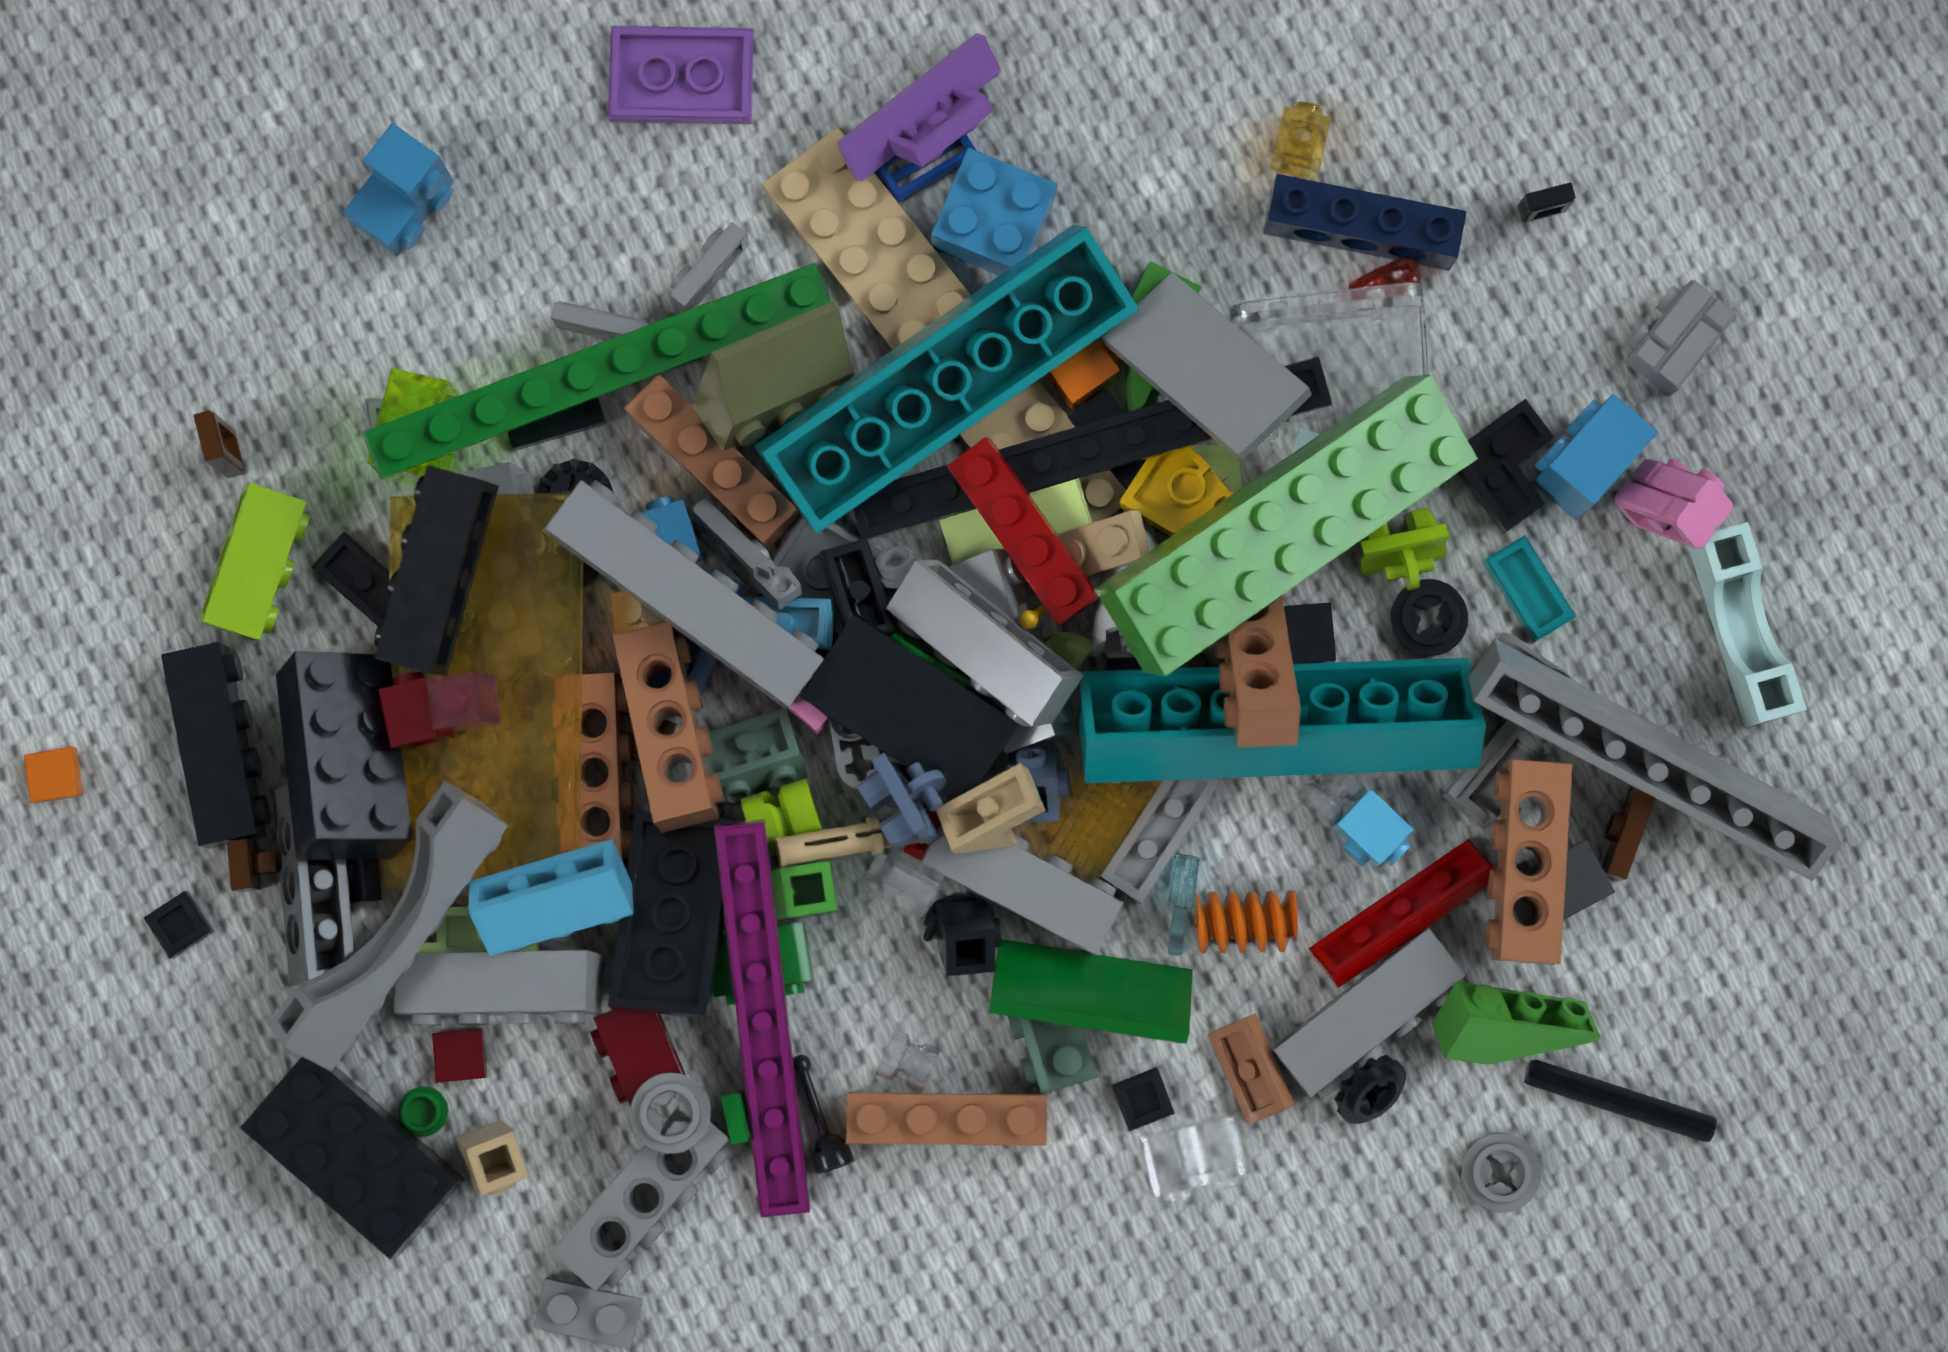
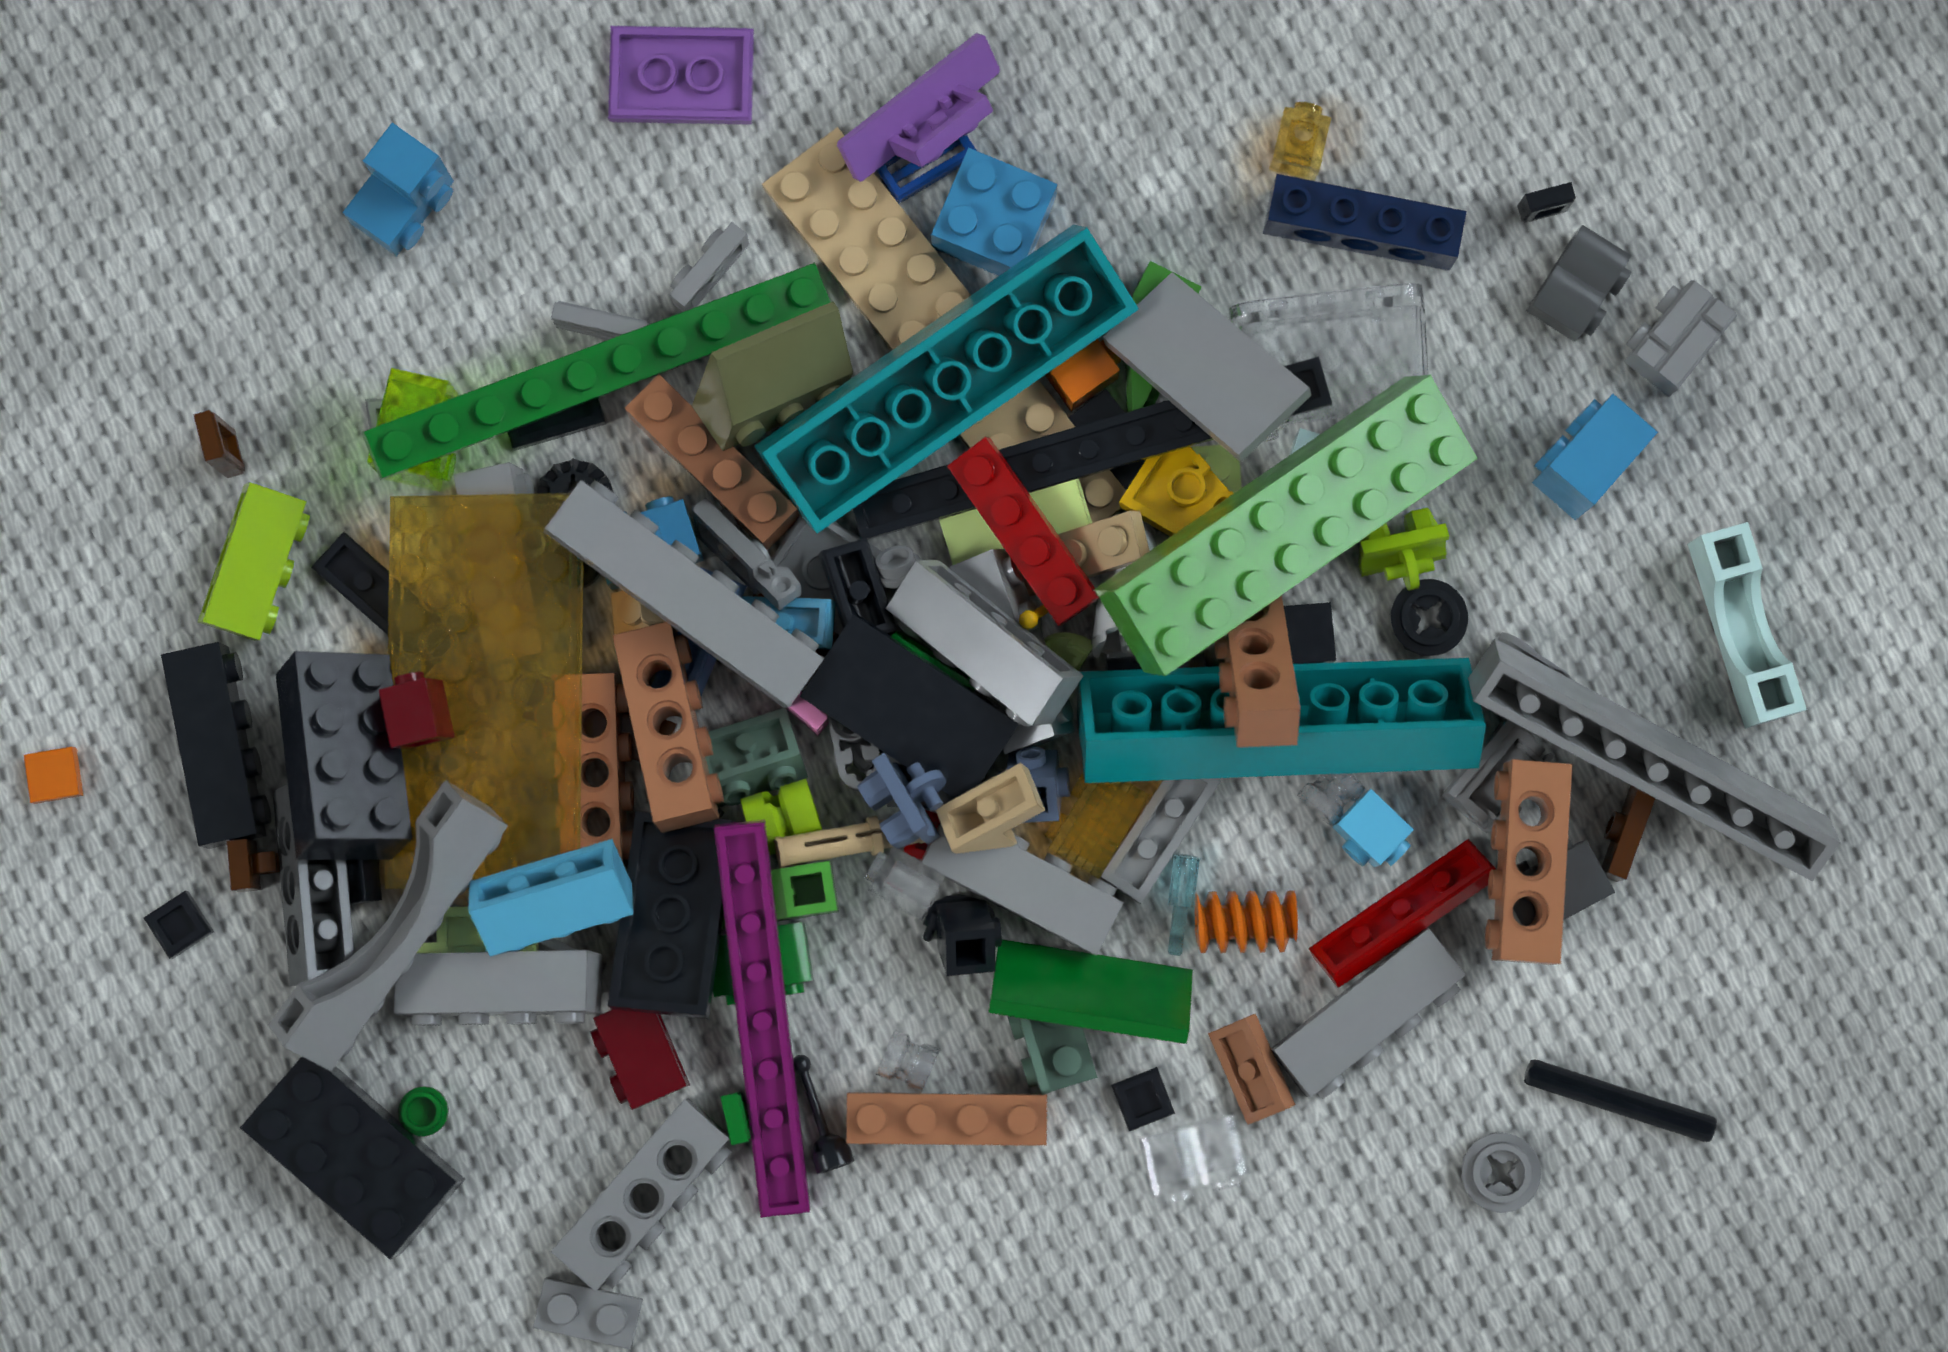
black brick [374,465,499,676] -> none
clear pink brick [426,672,501,732] -> none
dark red tile [432,1029,488,1083] -> none
tan brick [455,1120,528,1196] -> none
light grey gear [630,1073,711,1154] -> none
black gear [1334,1054,1406,1124] -> none
clear red arm [1349,257,1422,304] -> none
bright green slope [1432,981,1600,1065] -> none
black plate [1457,398,1554,534] -> none
teal tile [1482,535,1577,643] -> none
bright pink brick [1614,458,1733,549] -> none
none -> dark grey brick [1526,225,1632,342]

